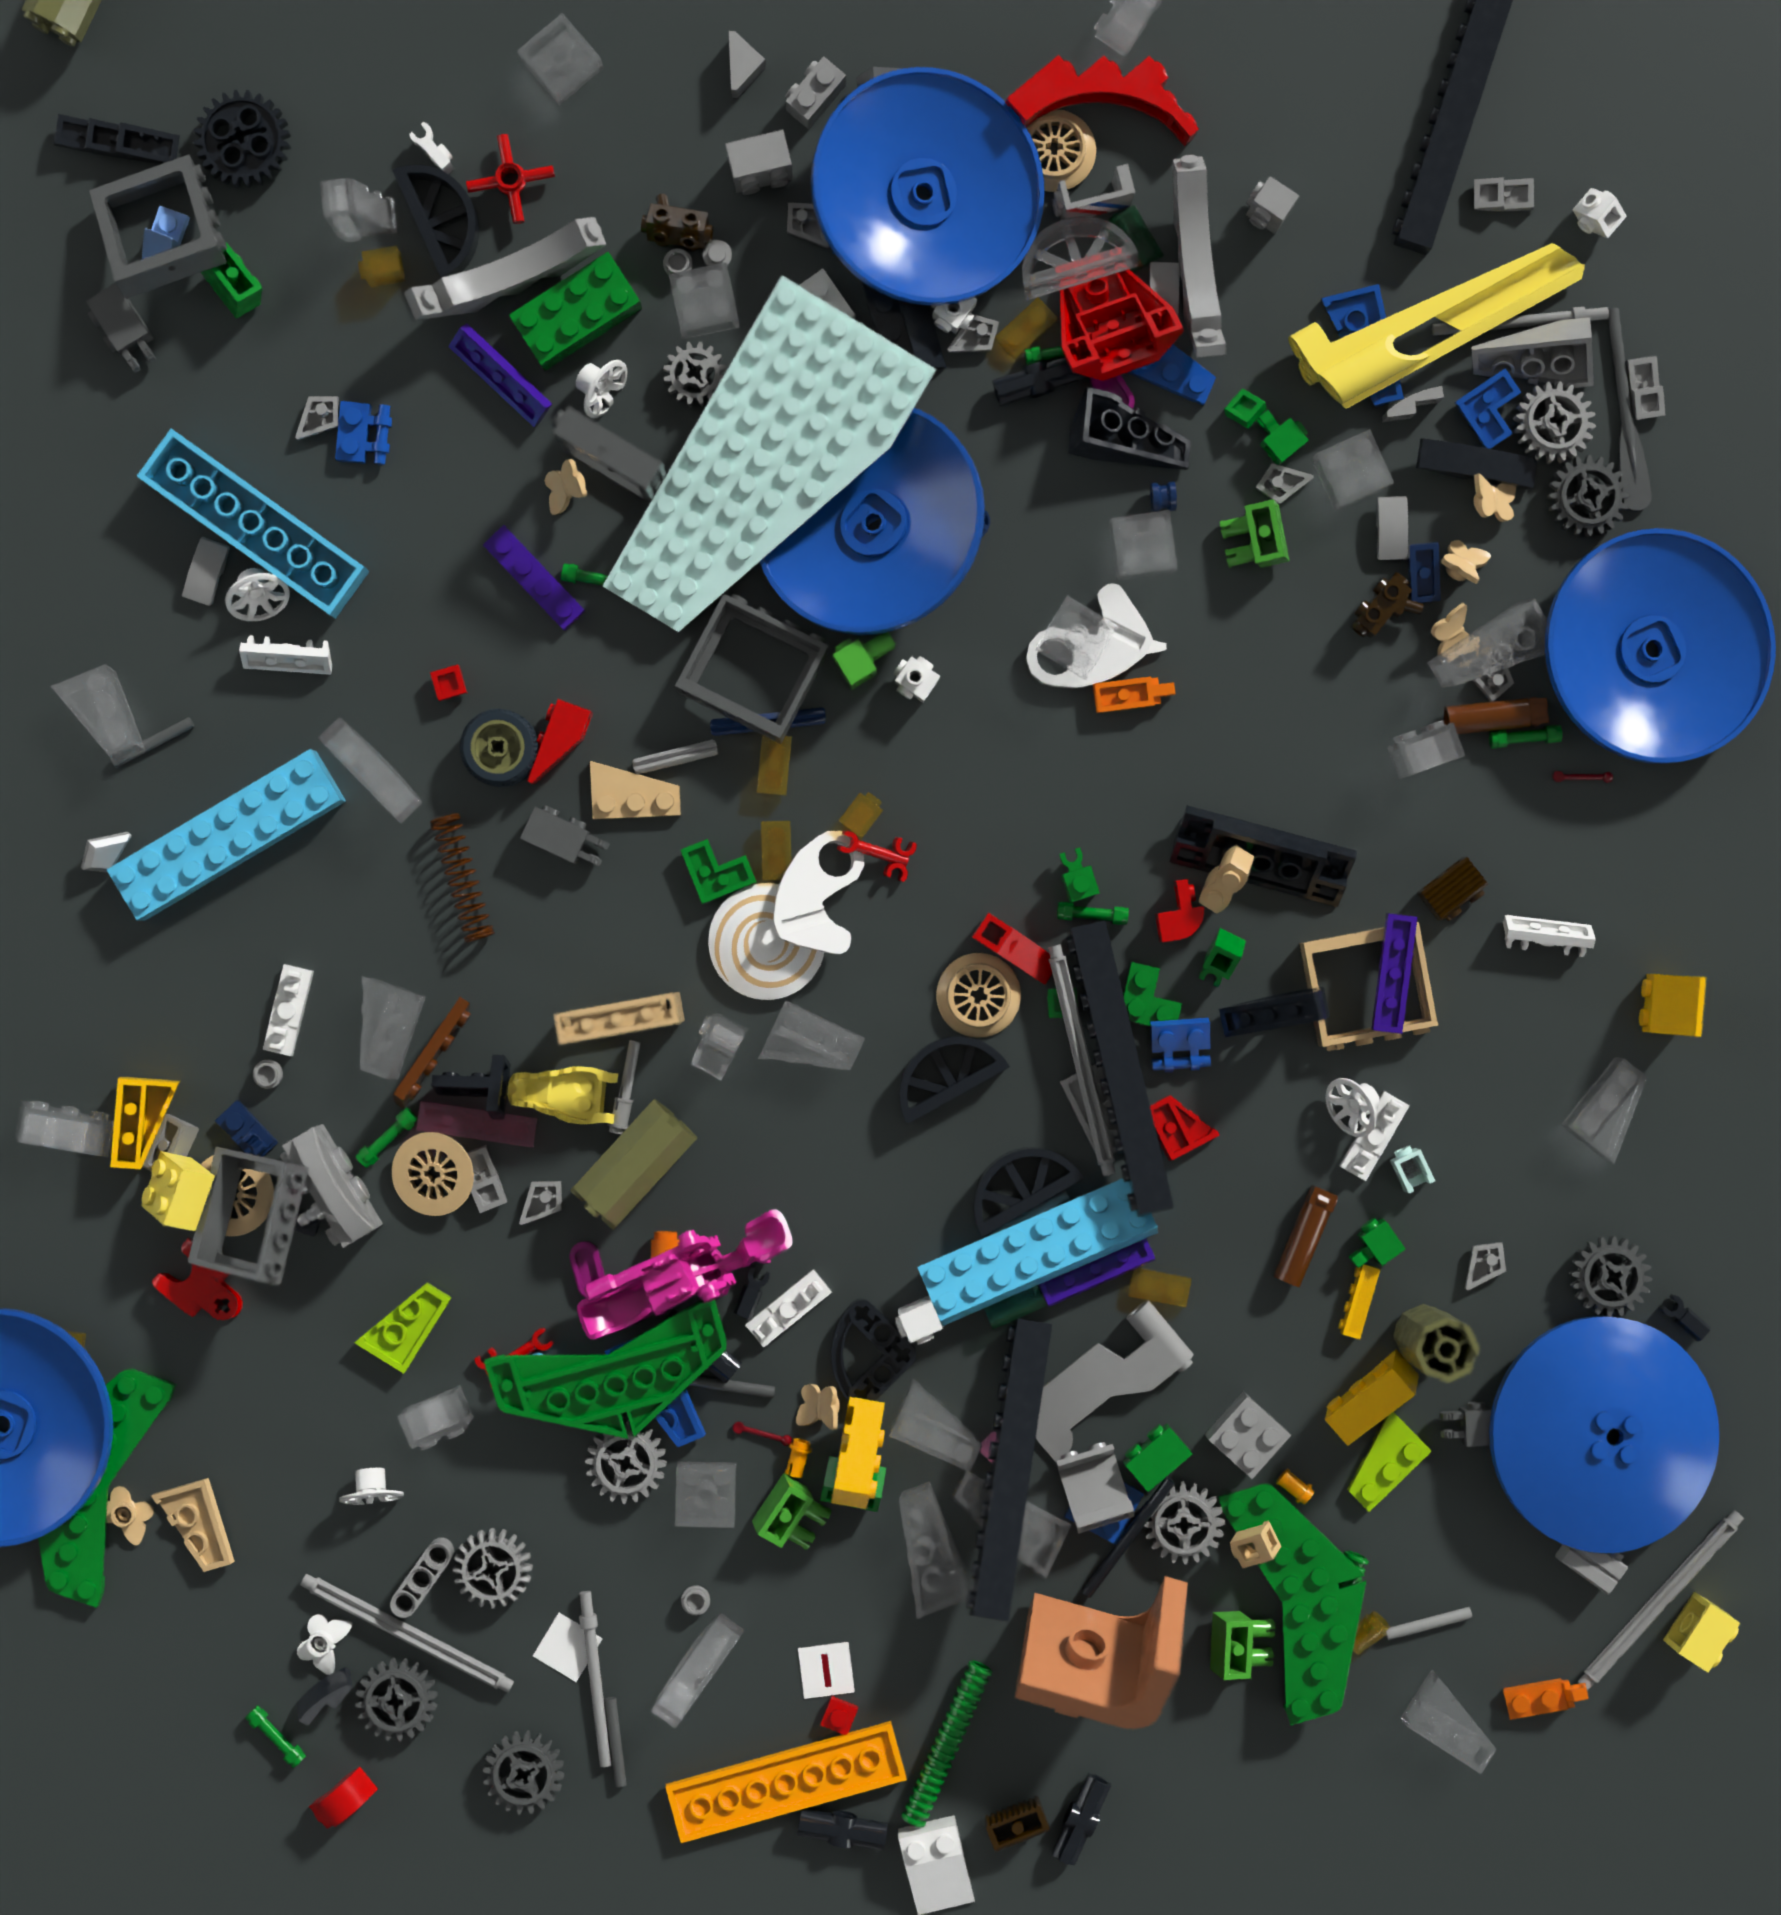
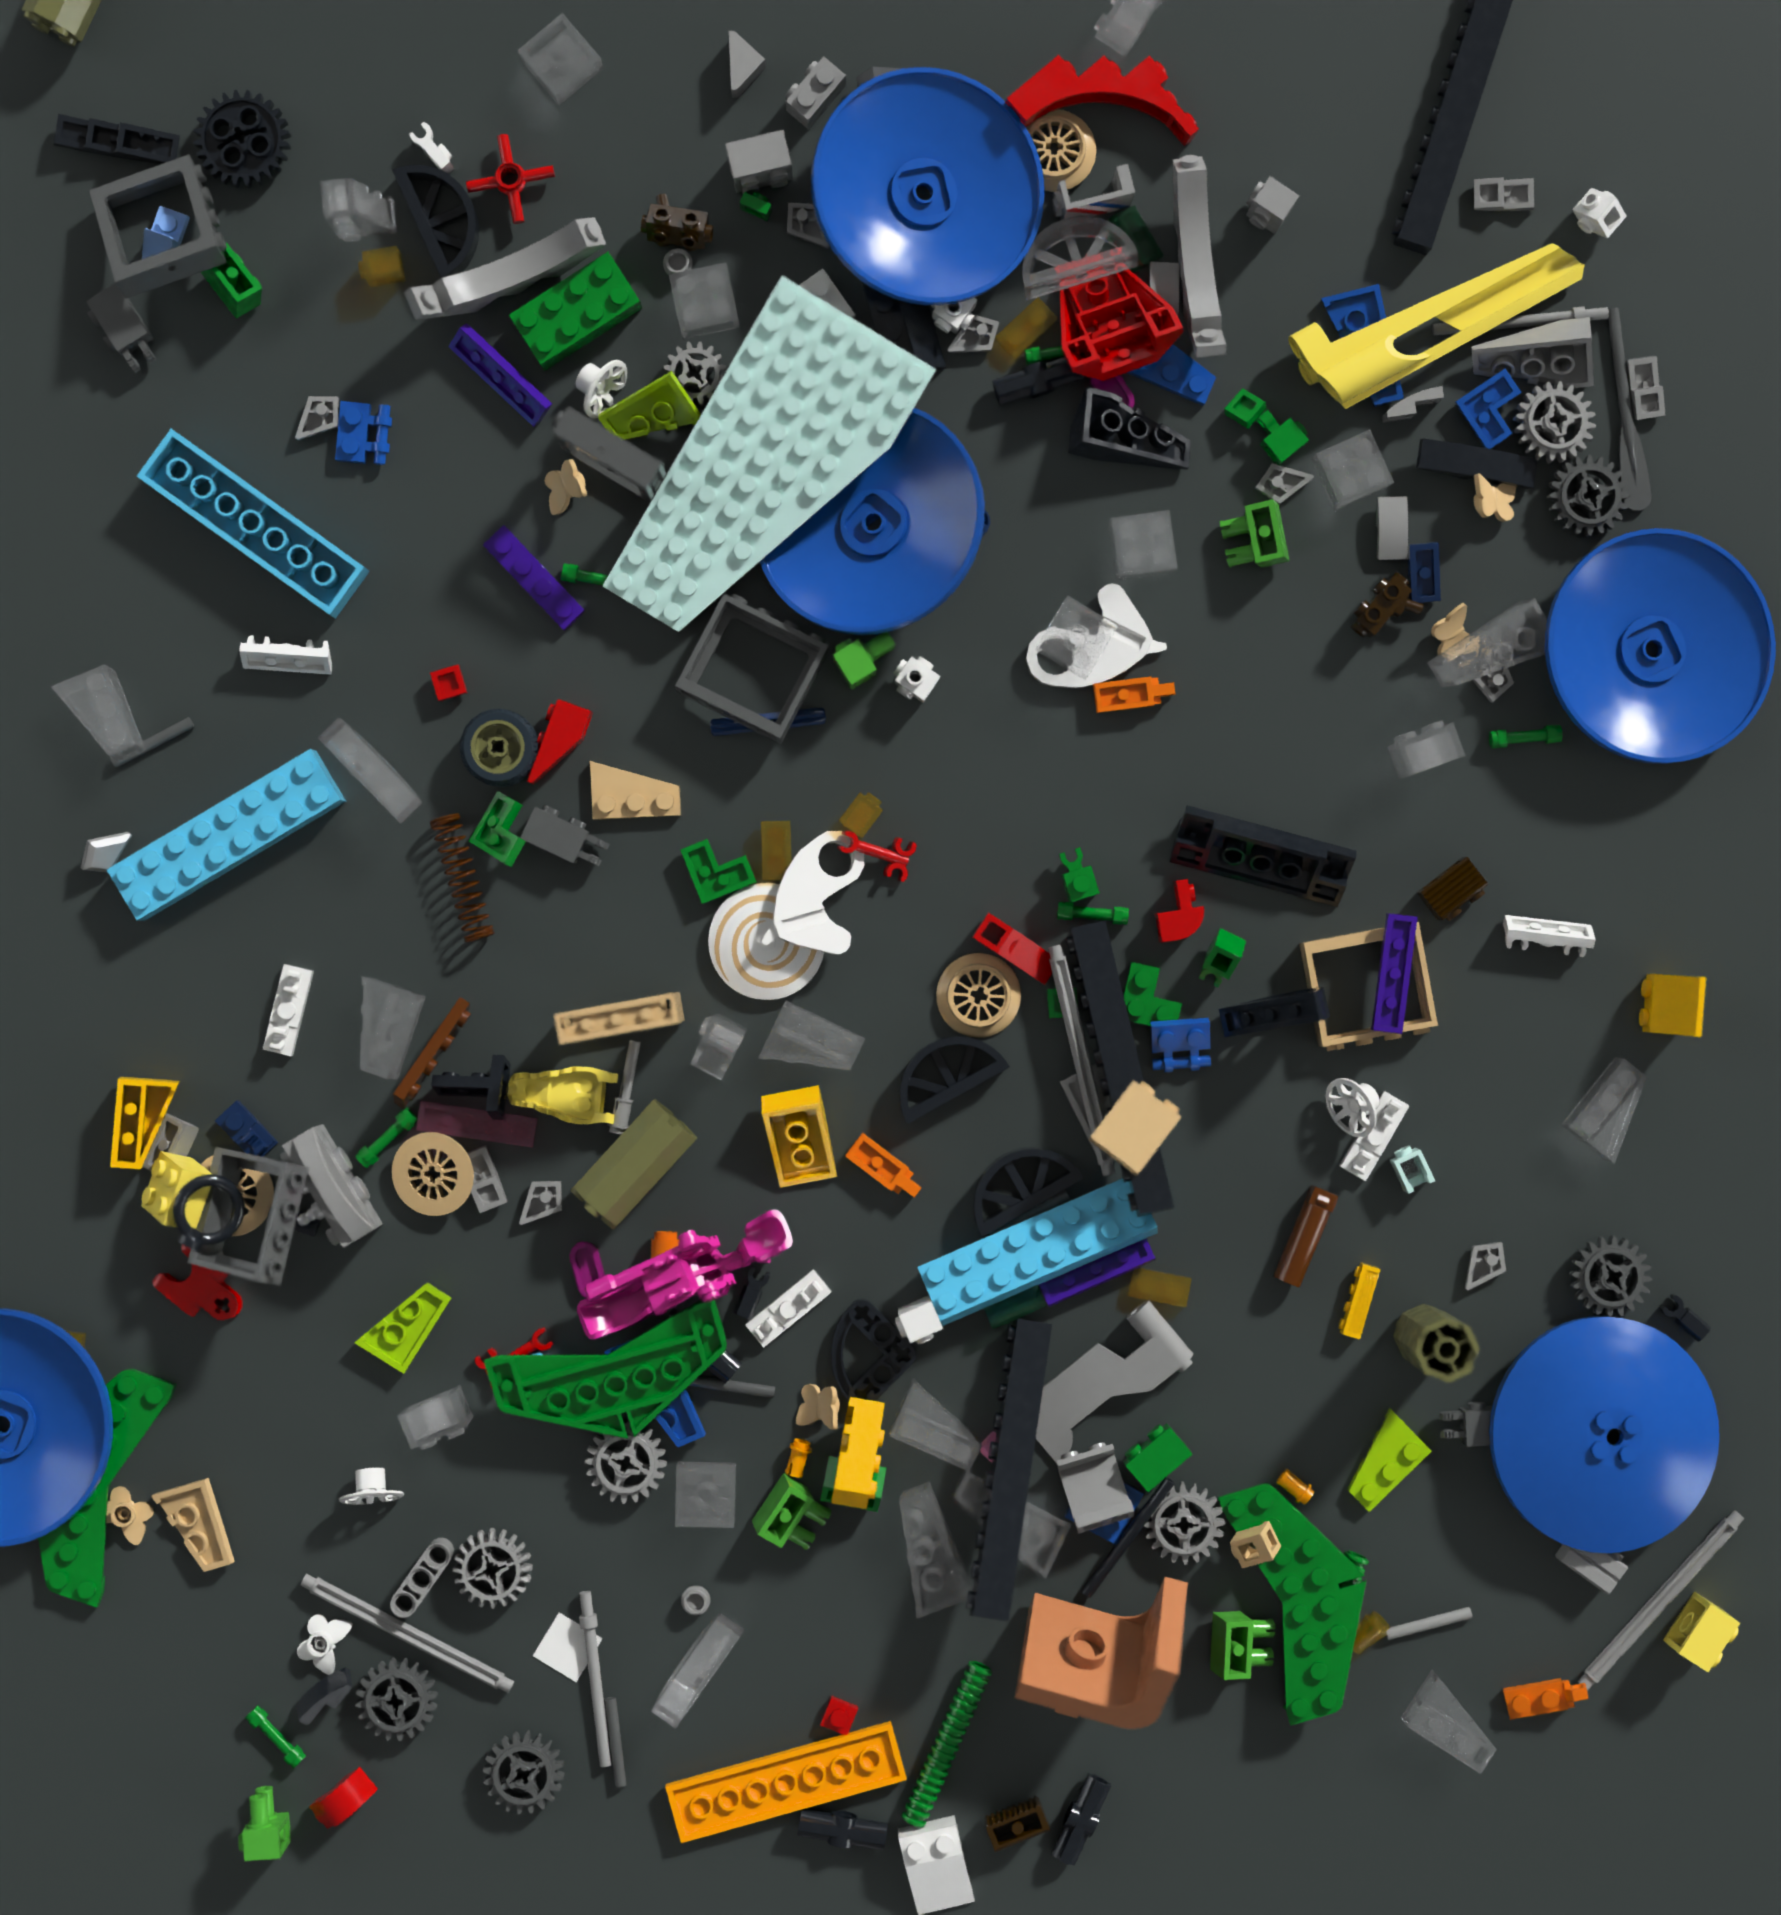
clear wedge [15,1101,114,1157] -> none
light grey slope [182,537,230,606] -> none
white wheel [225,568,290,621] -> none
light grey plate [253,1059,283,1089] -> none
light grey axle [632,740,718,774] -> none
light grey plate [703,240,732,270] -> none
dark red hinge [733,1421,792,1446] -> none
clear yellow plate [757,735,792,796] -> none
white sticker [798,1642,855,1699] -> none
dark blue wheel [1150,481,1177,512] -> none
red wing [1150,1095,1220,1161] -> none
tan brick [1199,845,1254,913] -> none
light grey brick [1204,1391,1291,1479] -> none
yellow wedge [1325,1349,1419,1446] -> none
green brick [1348,1218,1406,1268] -> none
tan animal [1441,540,1491,584] -> none
reddish brown piece [1443,697,1549,735] -> none
dark red hinge [1552,771,1614,783] -> none
none -> black piece [173,1174,245,1252]
none -> bright green brick [238,1786,291,1861]
none -> green plate [469,791,526,867]
none -> lime wing [598,371,701,440]
none -> green plate [740,192,772,221]
none -> yellow slope [761,1085,837,1188]
none -> orange hinge [845,1133,922,1198]
none -> tan brick [1089,1081,1181,1177]

